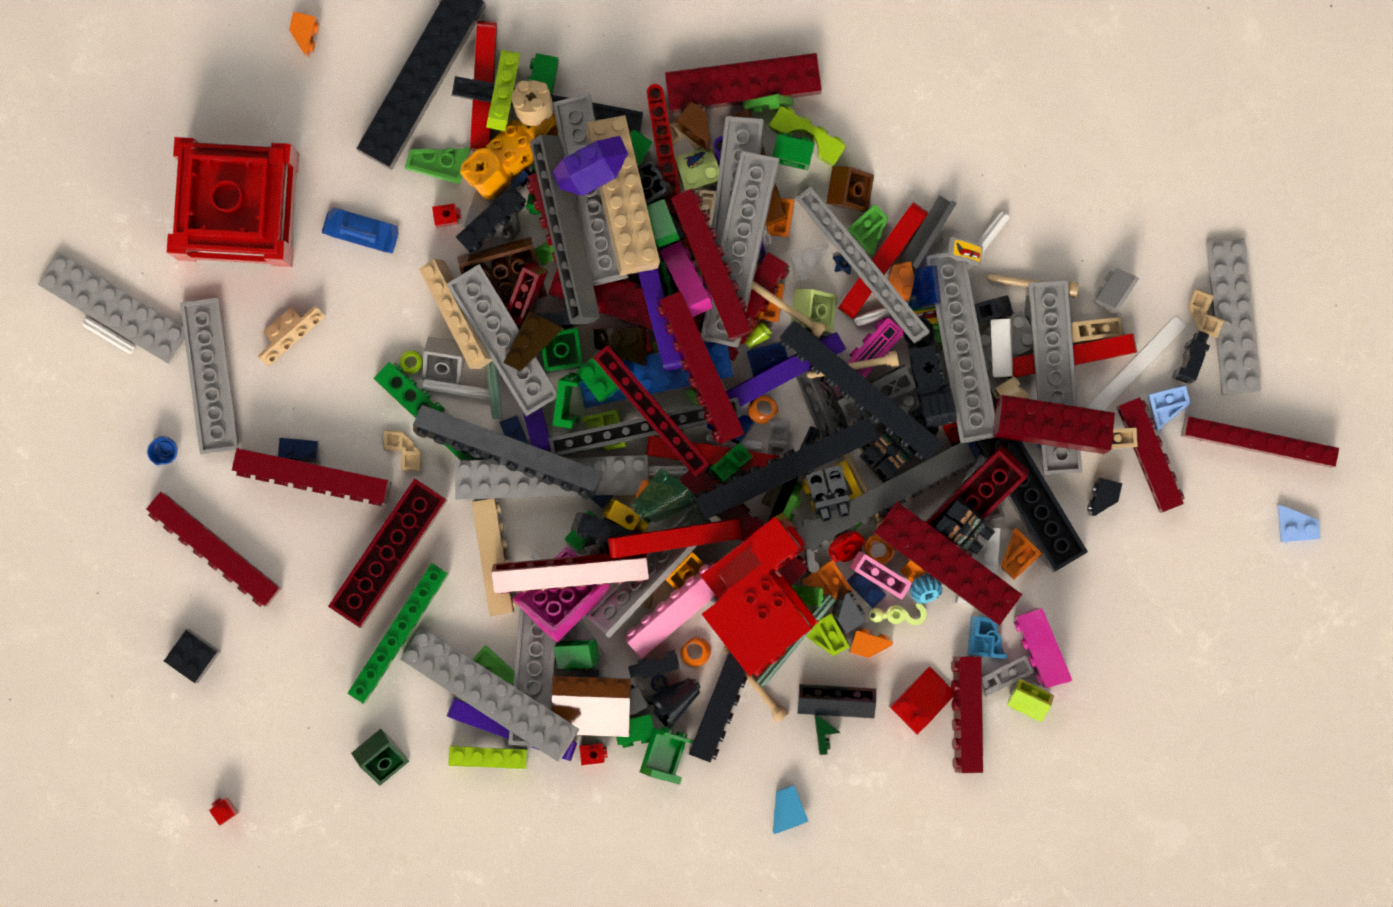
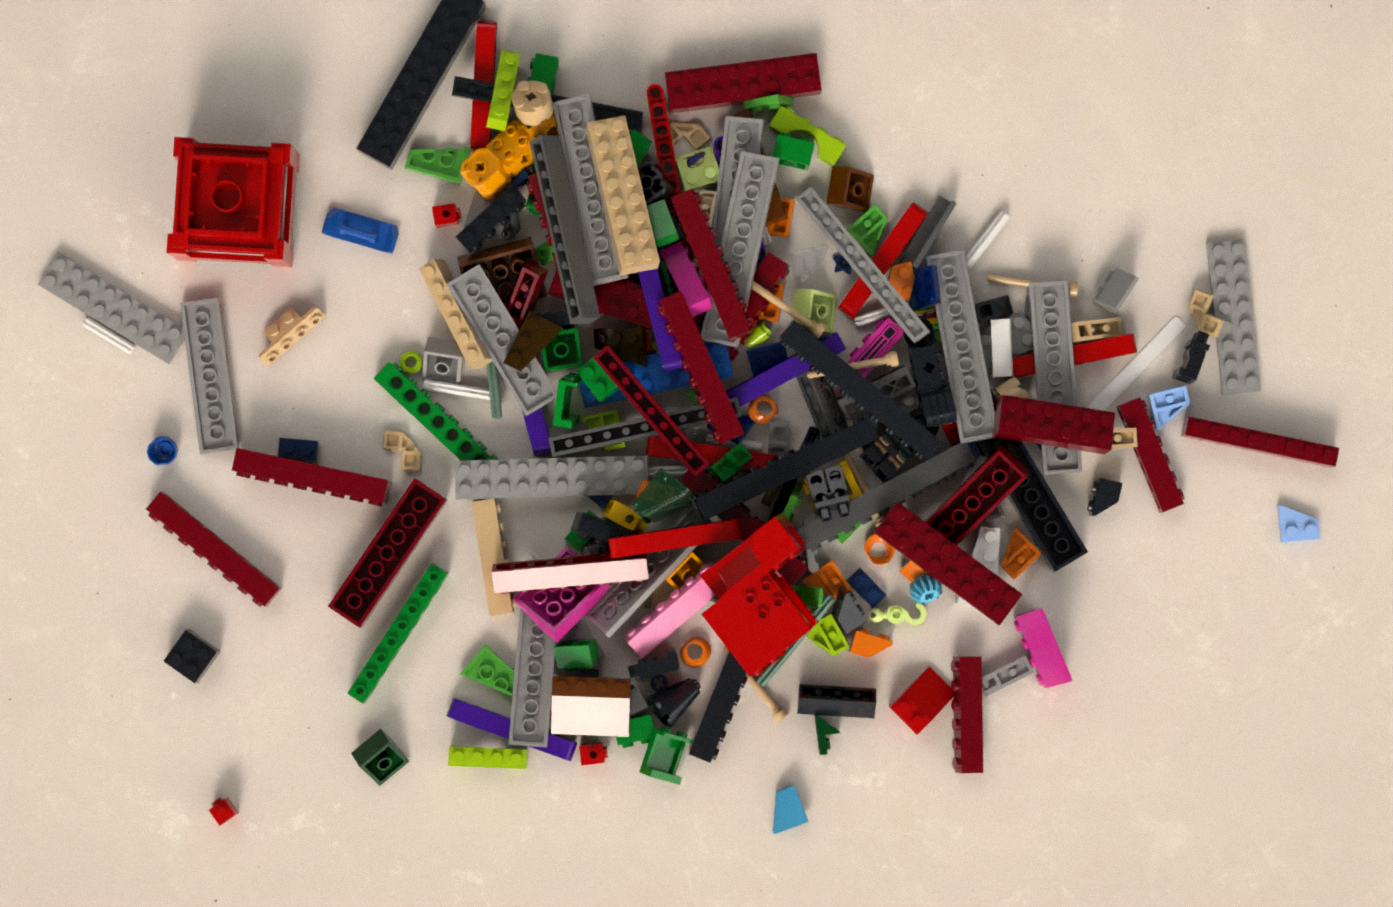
orange slope [289,12,320,57] -> none
light grey plate [400,627,580,762] -> none
black brick [413,405,603,499] -> none
dark blue plate [499,415,529,444] -> none
dark purple wedge [553,136,628,196] -> none
reddish brown slope [677,101,711,152] -> none
red tile [828,531,865,563] -> none
bright pink brick [849,551,912,600] -> none
black hips [934,497,995,555] -> none
slope [948,237,983,265] -> none
dark azure slope [967,616,1007,659] -> none
lime brick [1007,678,1054,722] -> none

